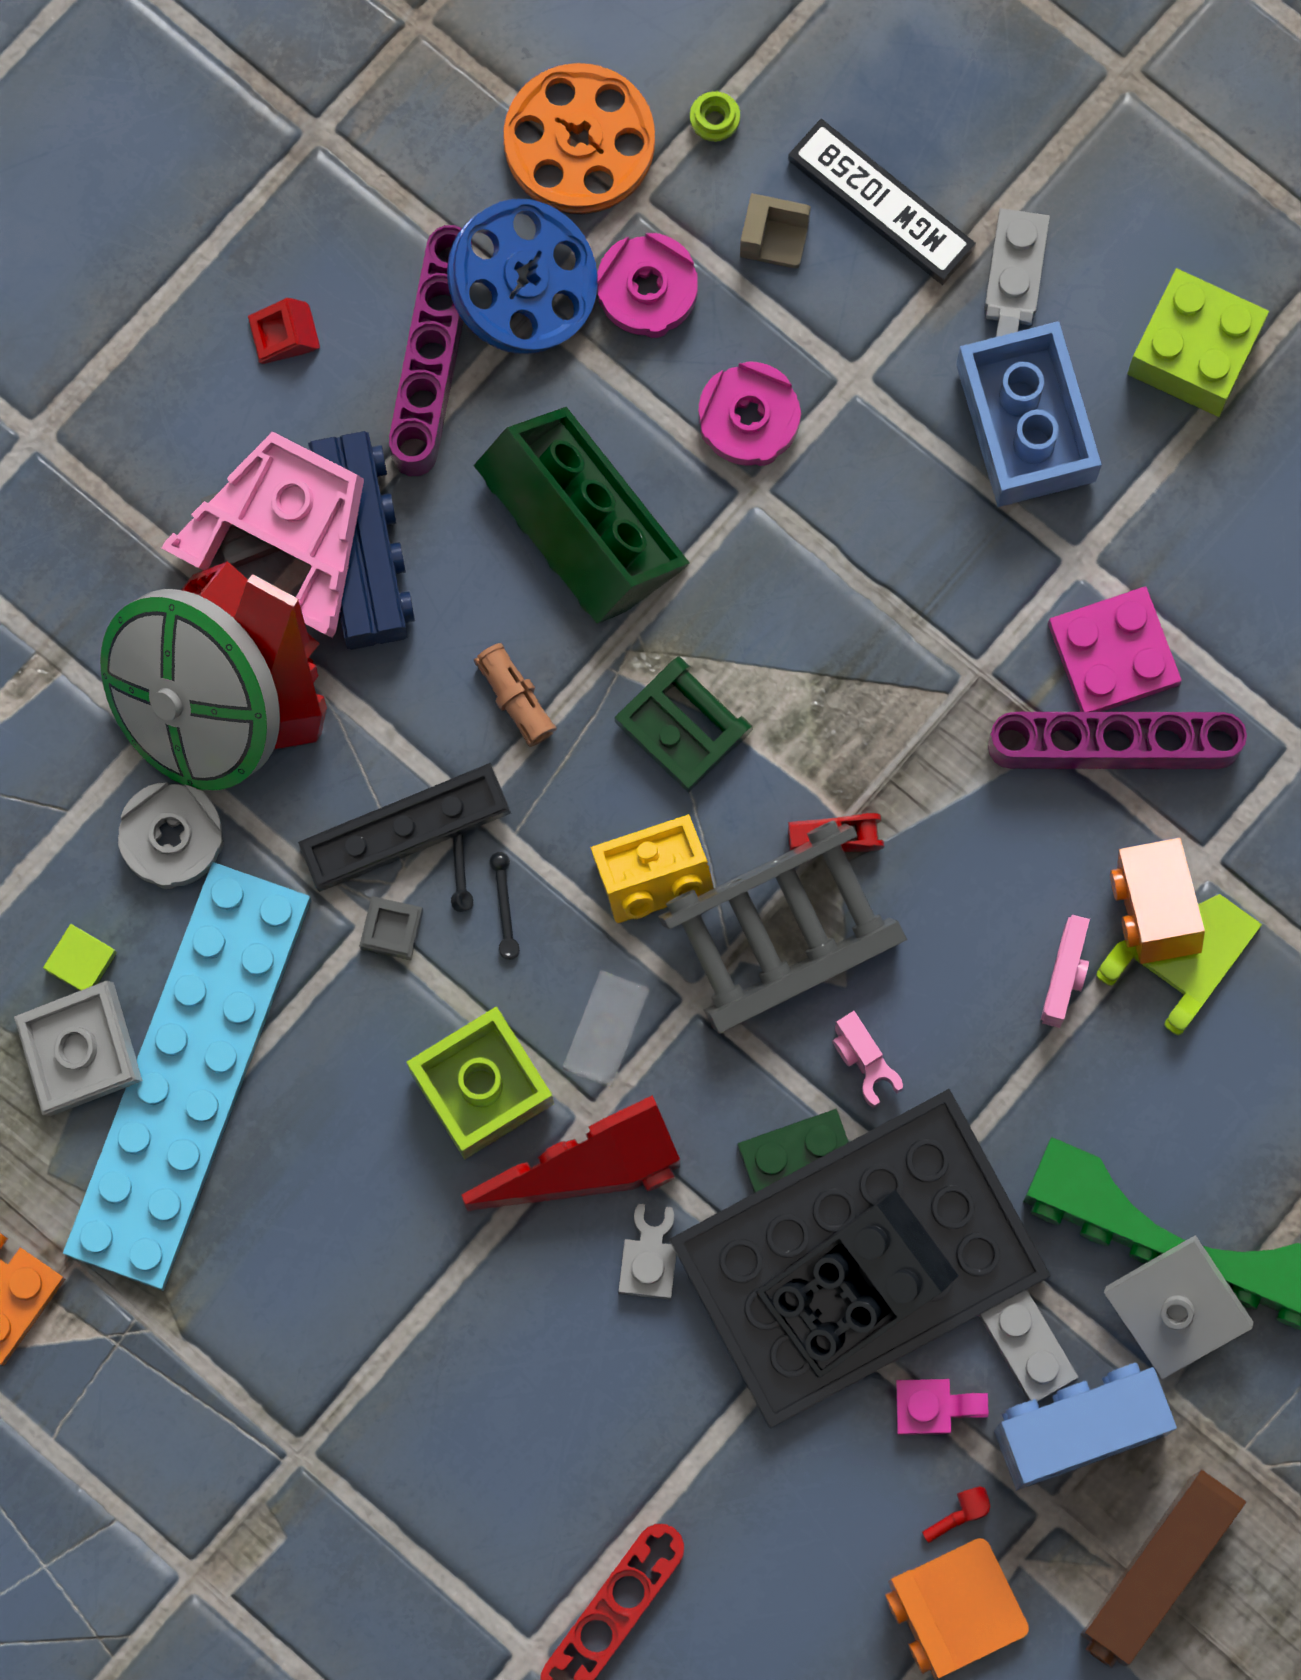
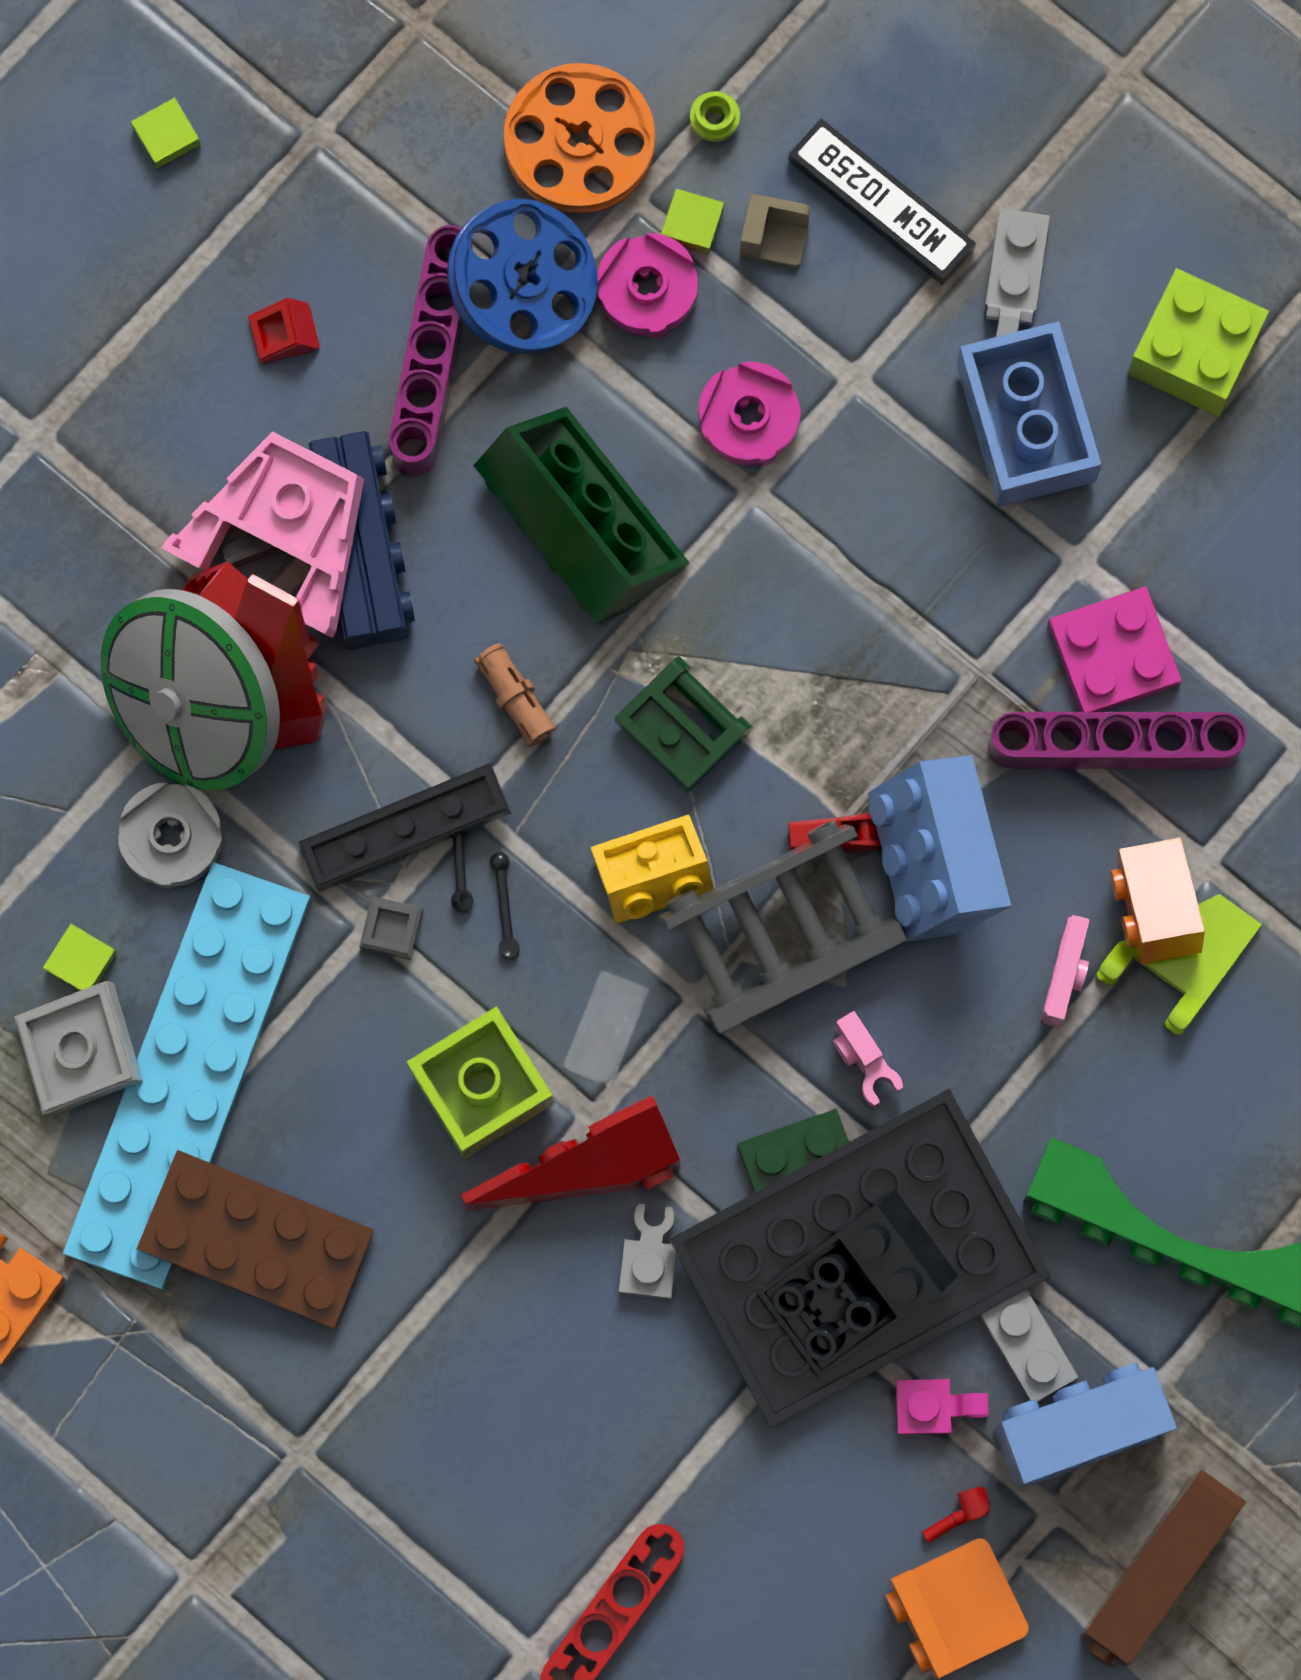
light grey plate [1104,1235,1254,1379] -> none
none -> lime tile [131,98,201,169]
none -> reddish brown plate [136,1150,374,1329]
none -> lime tile [661,188,724,254]
none -> medium blue brick [868,755,1011,942]

